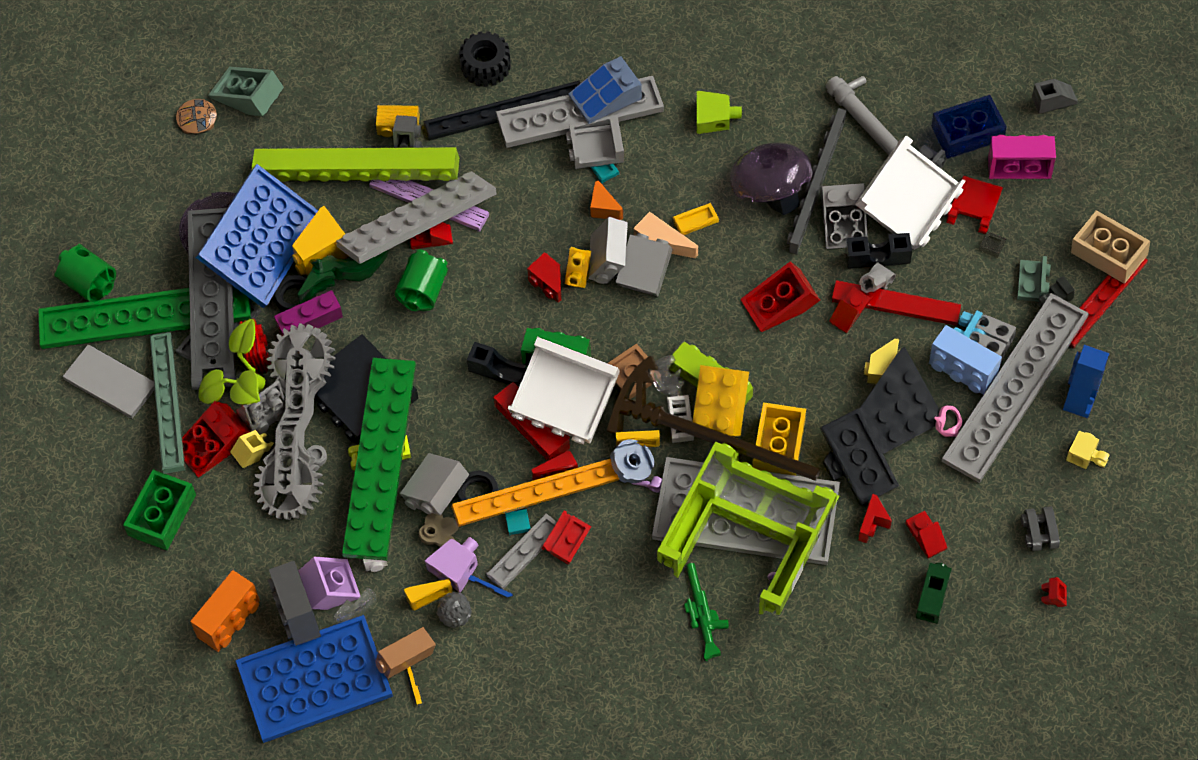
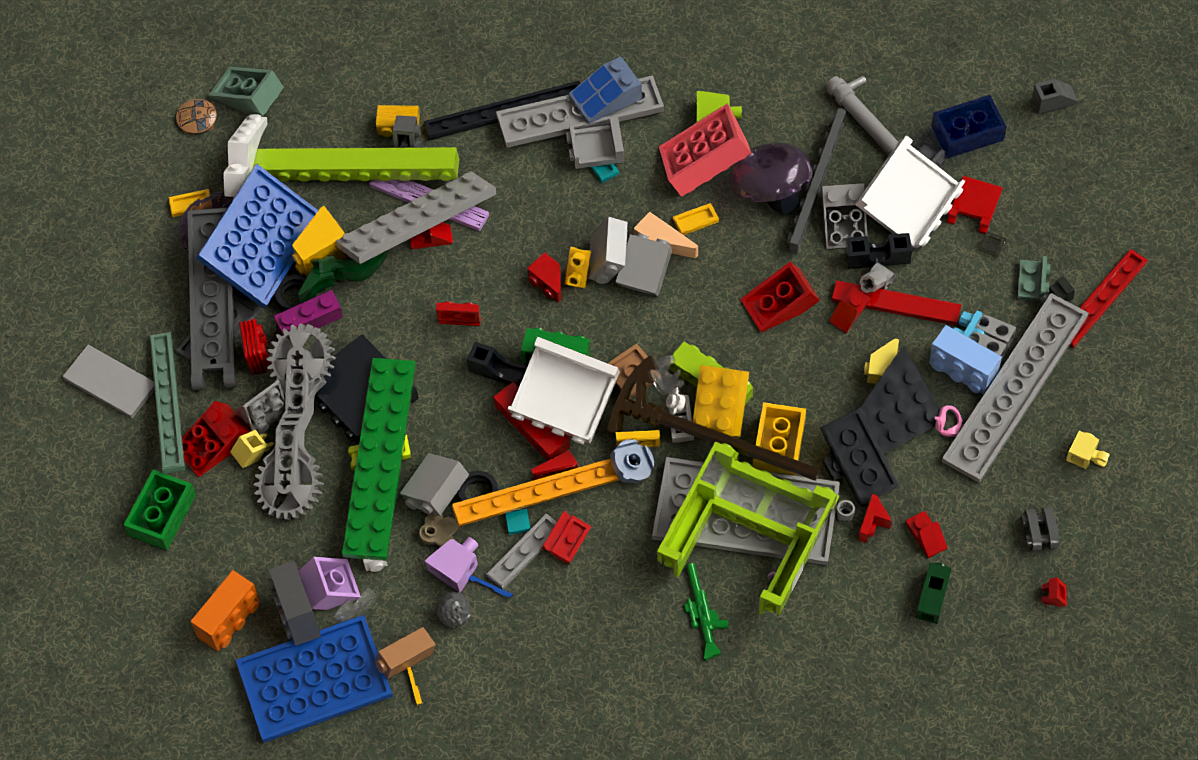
green plate [39,286,251,349] -> none
green cylinder [54,244,116,301] -> none
lime plant [199,319,265,405] -> none
light grey tile [307,445,327,466] -> none
green cylinder [395,249,448,312] -> none
yellow slope [404,579,453,611] -> none
black tyre [459,31,511,87] -> none
orange slope [590,180,623,220] -> none
lavender hand [632,476,662,493] -> none
dark pink brick [988,135,1056,179] -> none
blue wedge [1063,345,1109,418] -> none
tan brick [1071,210,1150,284] -> none
none -> yellow tile [168,189,213,217]
none -> white arch [224,114,267,197]
none -> red plate [436,301,481,326]
none -> coral slope [659,103,751,197]
none -> white plate [666,389,685,415]
none -> light grey hose [837,500,855,522]

